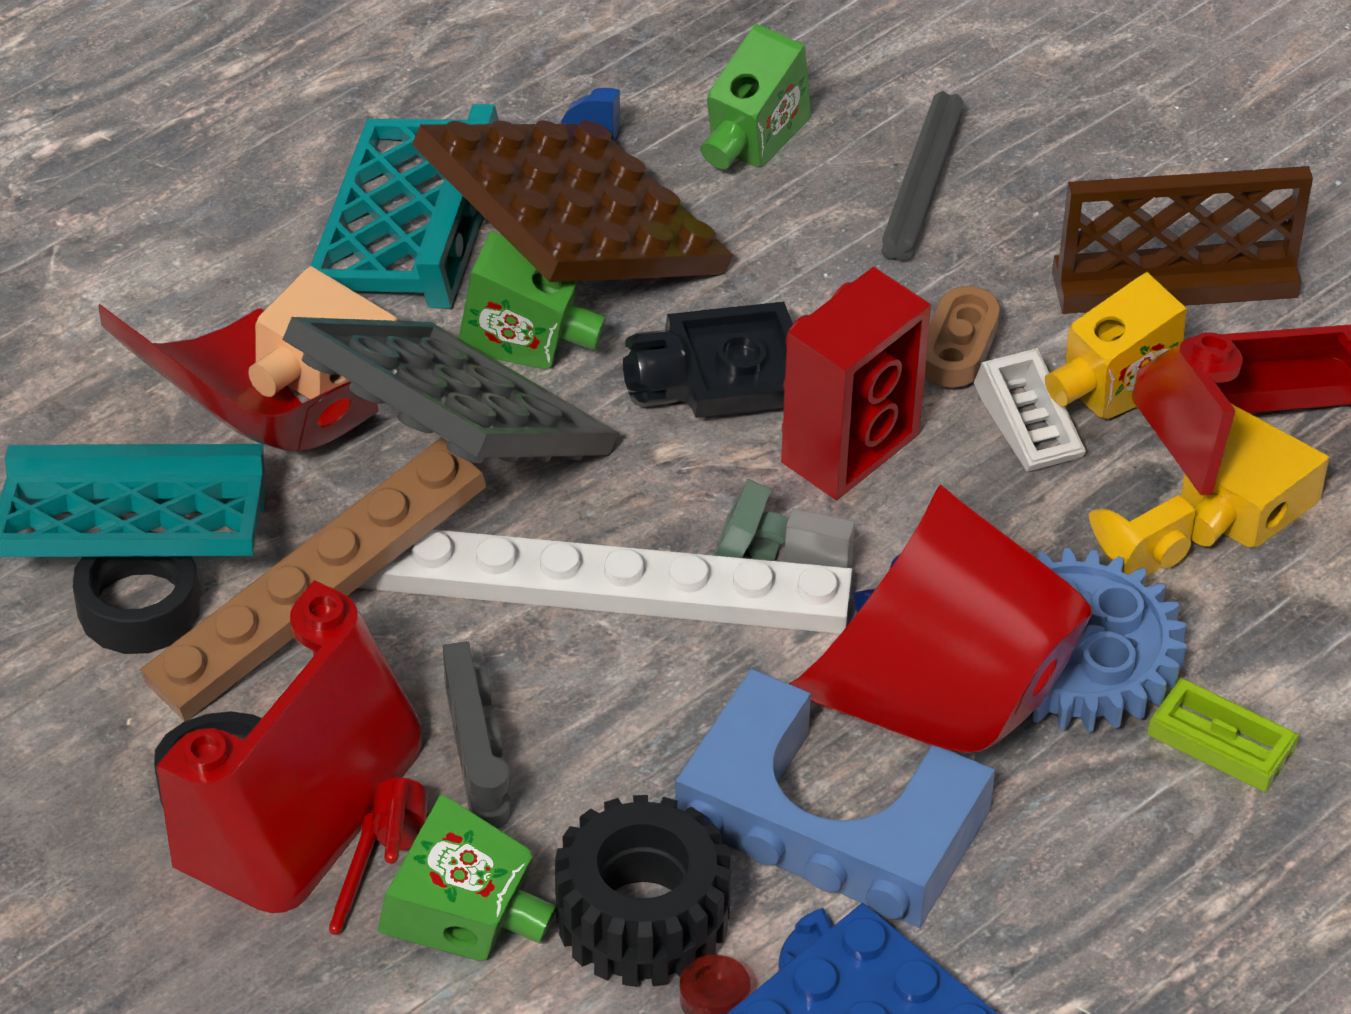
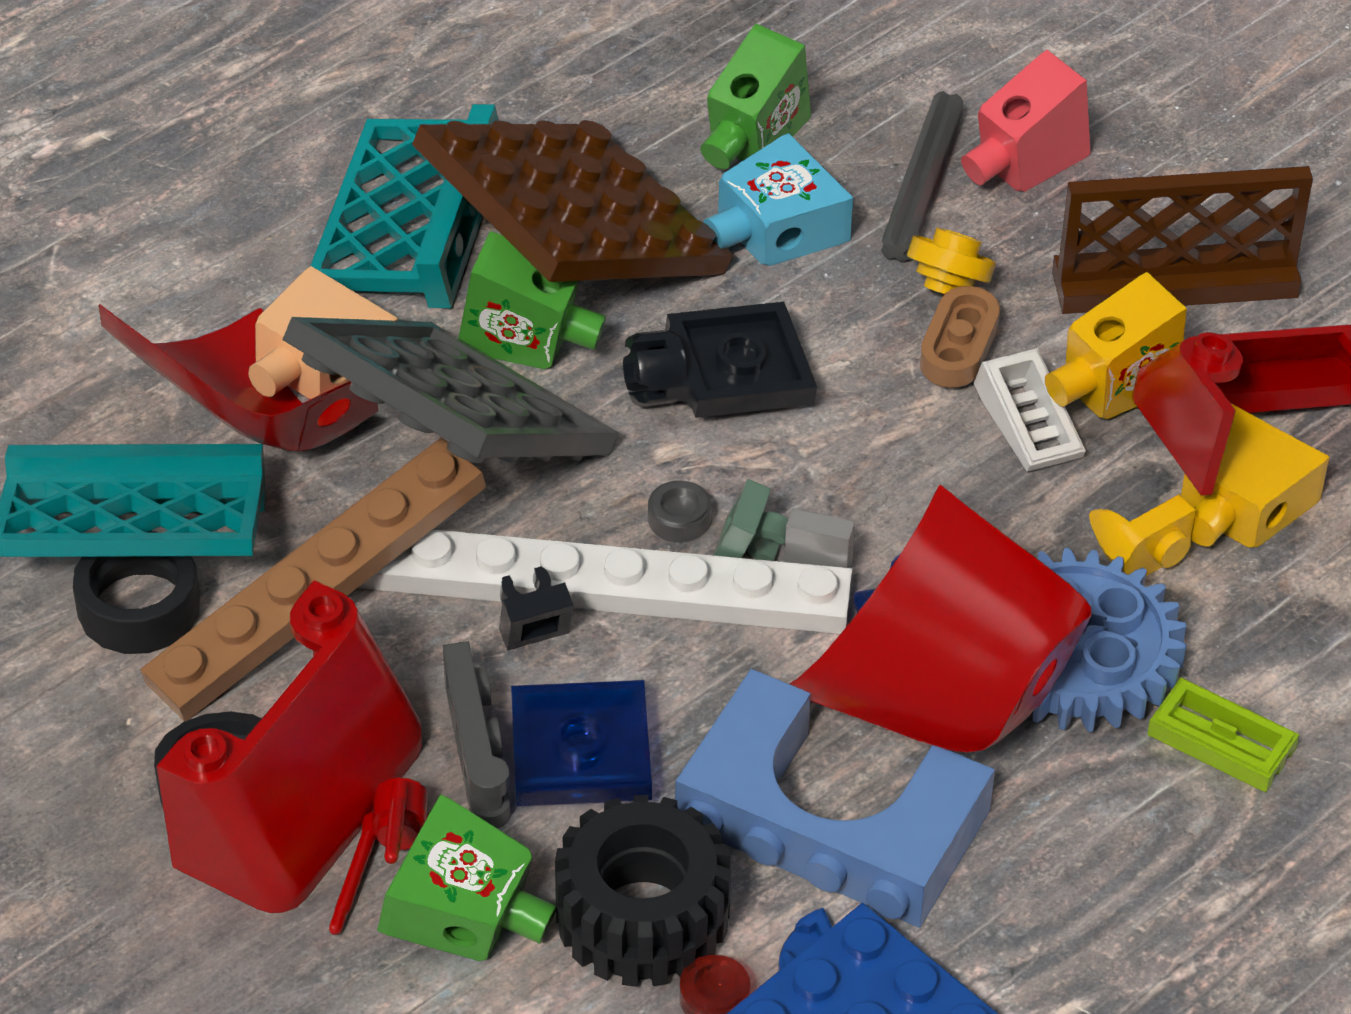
blue tile [560,88,620,142] -> none
red brick [781,266,931,501] -> none
none -> black tile [499,566,574,651]
none -> clear blue plate [511,680,652,806]
none -> flat silver tile [648,481,711,543]
none -> medium azure torso [703,133,853,266]
none -> yellow plate [906,227,996,294]
none -> coral torso [961,50,1091,192]

